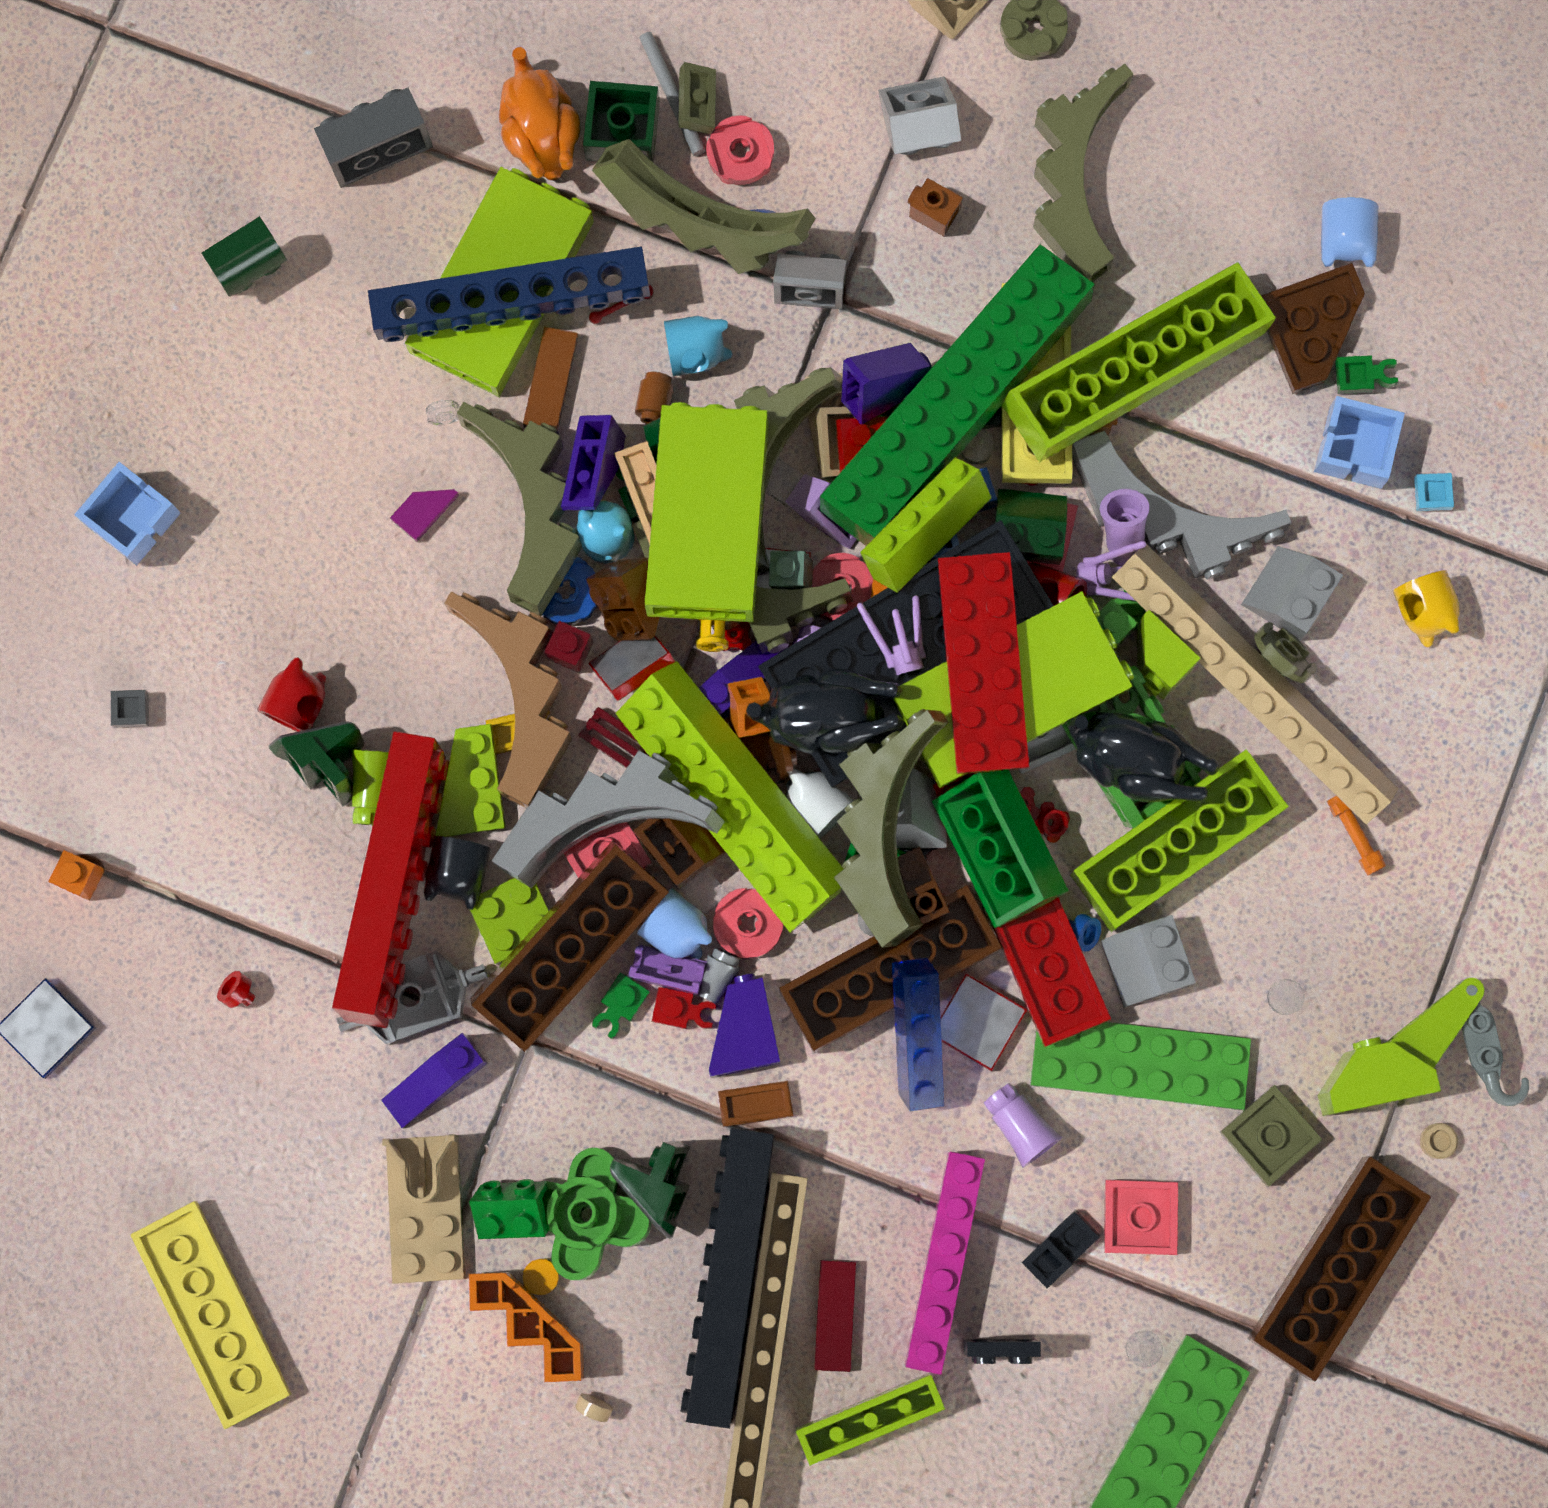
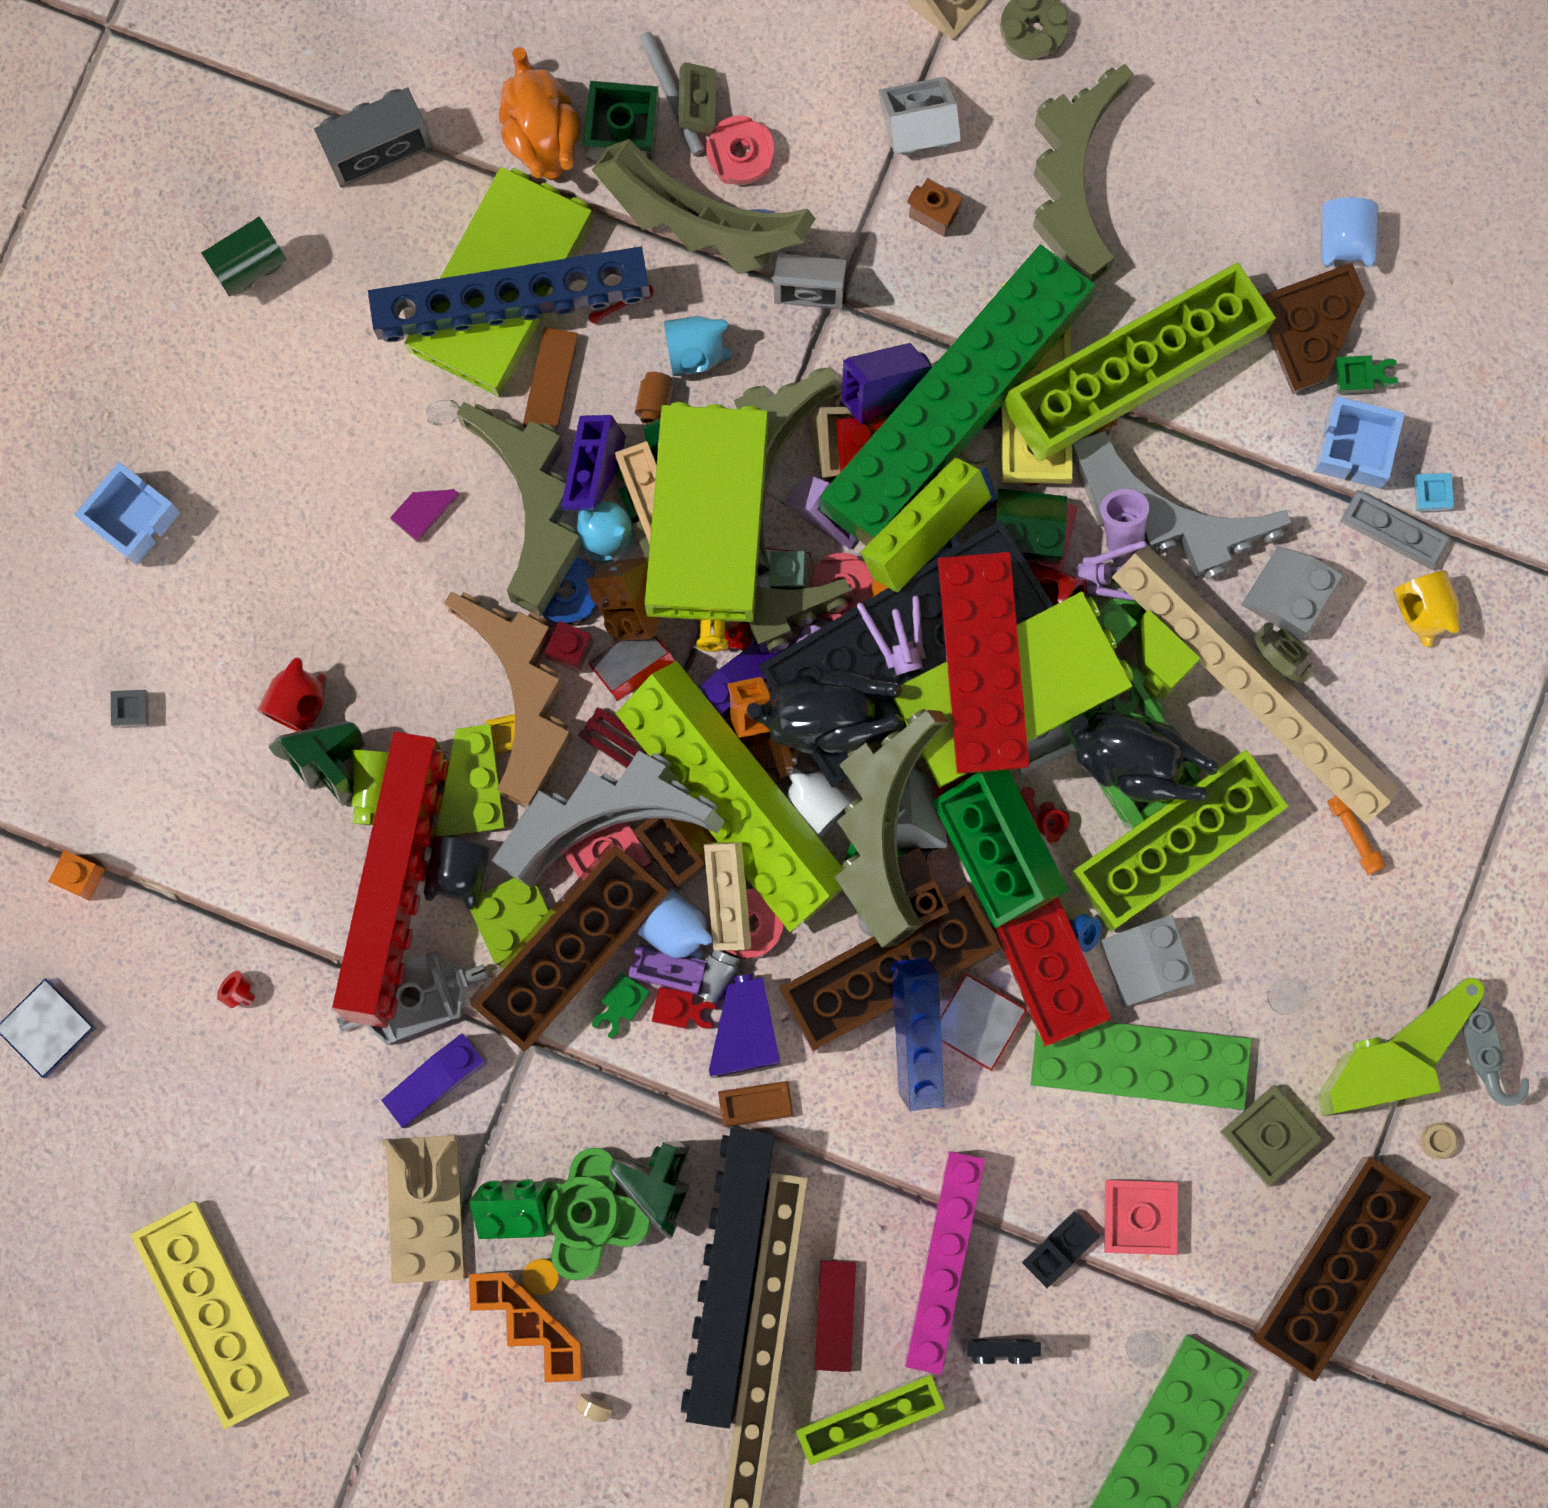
lavender plant [984,1083,1062,1168] -> none
none -> tan plate [704,842,751,951]
none -> light grey tile [1340,489,1450,570]

